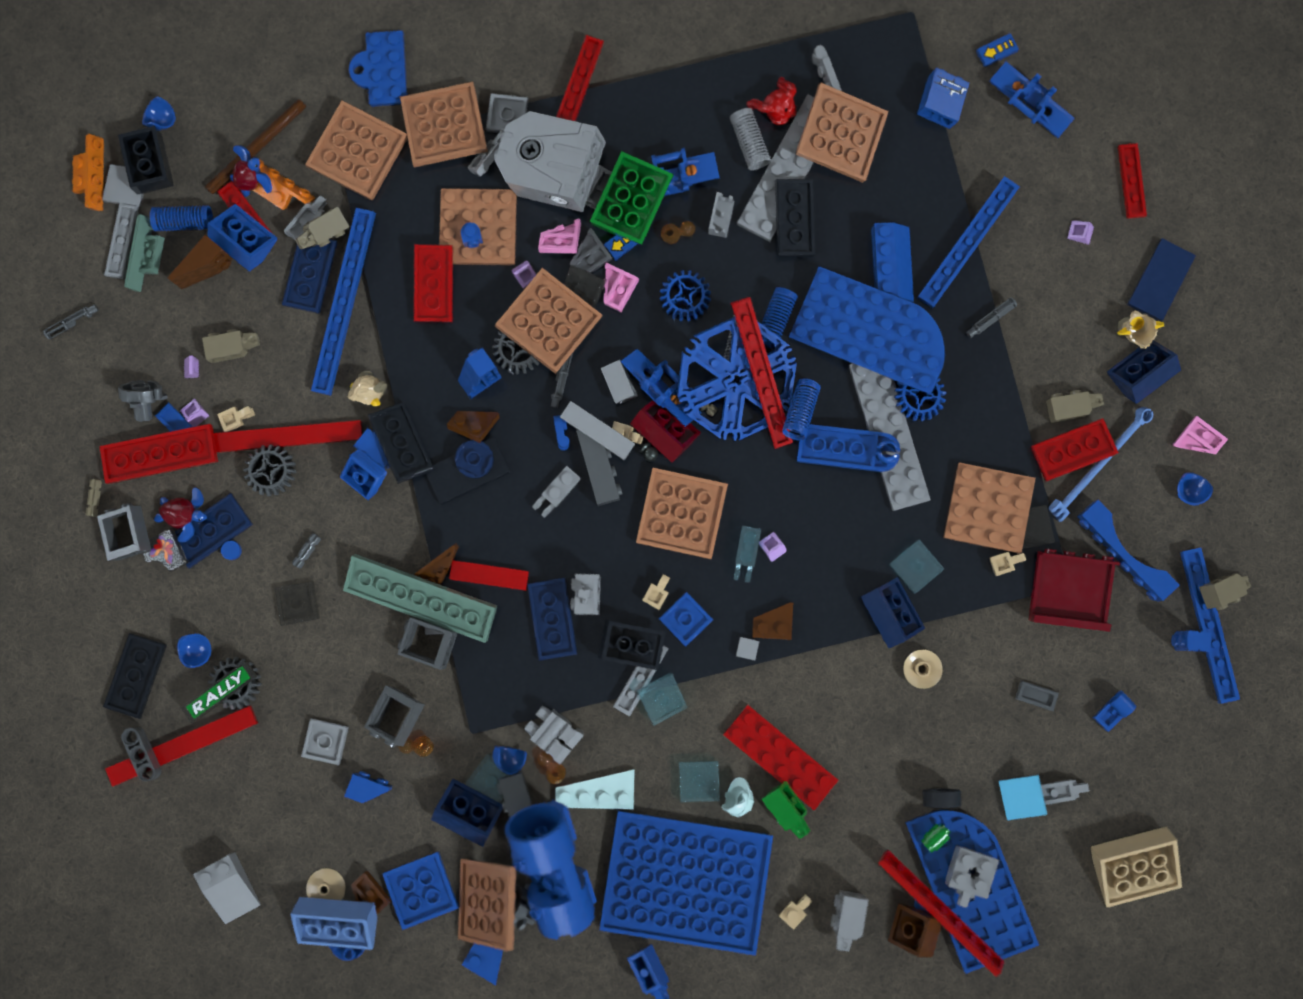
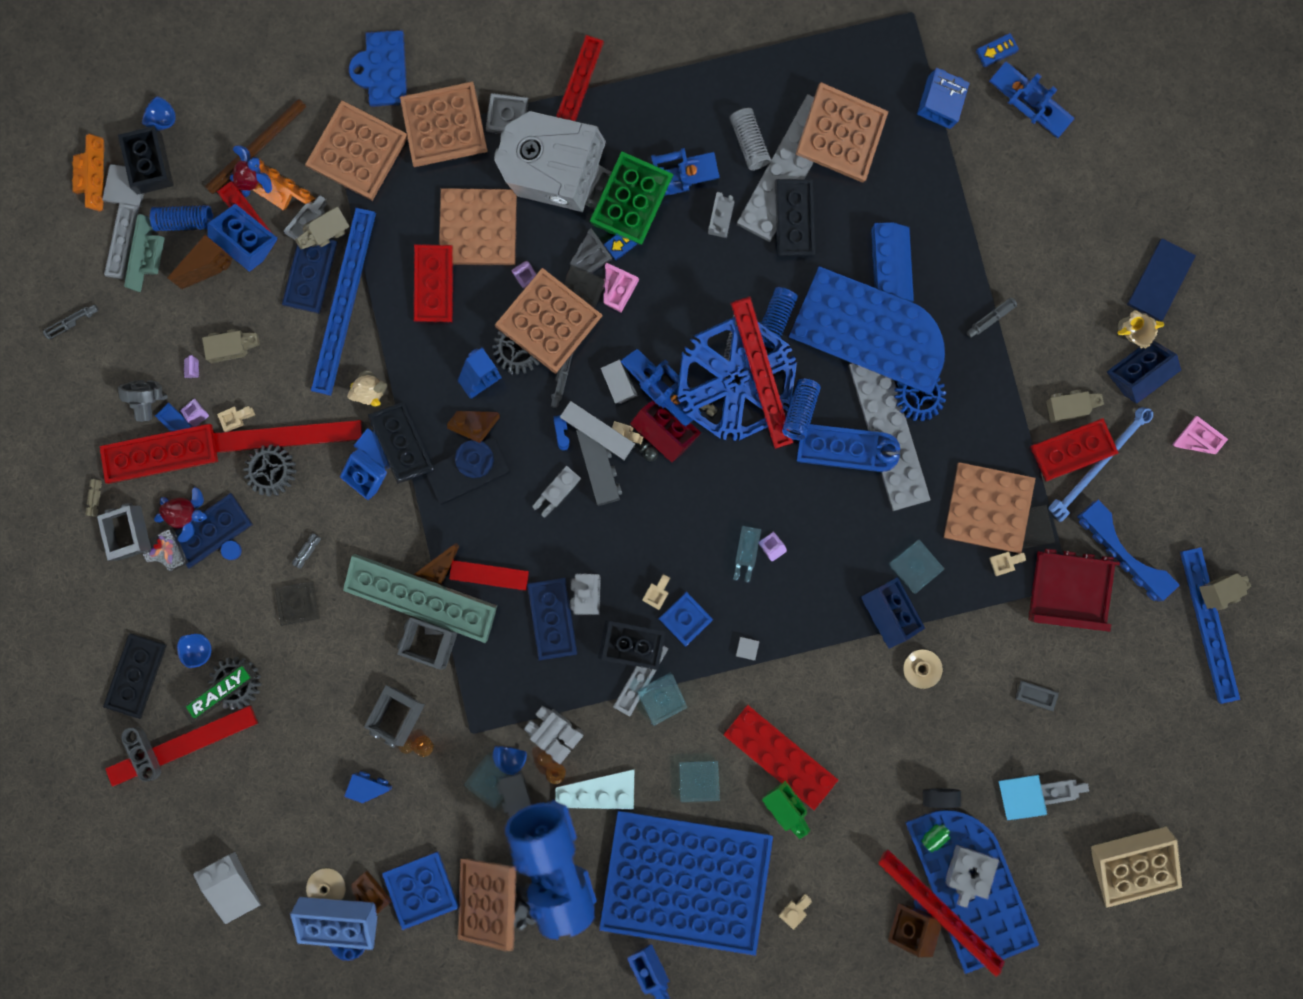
light grey tile [301,718,349,765] -> none
dark blue slope [431,779,503,847] -> none
blue plate [461,222,483,248] -> none
blue wing [462,943,503,985] -> none
light grey hinge [468,130,504,177] -> none
bright pink wing [538,219,581,253] -> none
nougat plate [636,468,728,559] -> none
blue gear [660,270,711,322] -> none
clear orange plate [661,221,695,244] -> none
light aqua piece [722,777,754,817] -> none
red hair [747,77,797,125] -> none
reddish brown wing [752,602,793,640] -> none
light grey hinge [812,45,841,91] -> none
light grey hinge [831,890,868,951] -> none
blue plate [917,176,1020,309] -> none
lavender slope [1068,221,1094,244] -> none
blue plate [1092,690,1136,732] -> none
red tile [1118,143,1147,219] -> none
blue brick [1171,631,1211,652] -> none
blue helmet [1177,473,1213,506] -> none

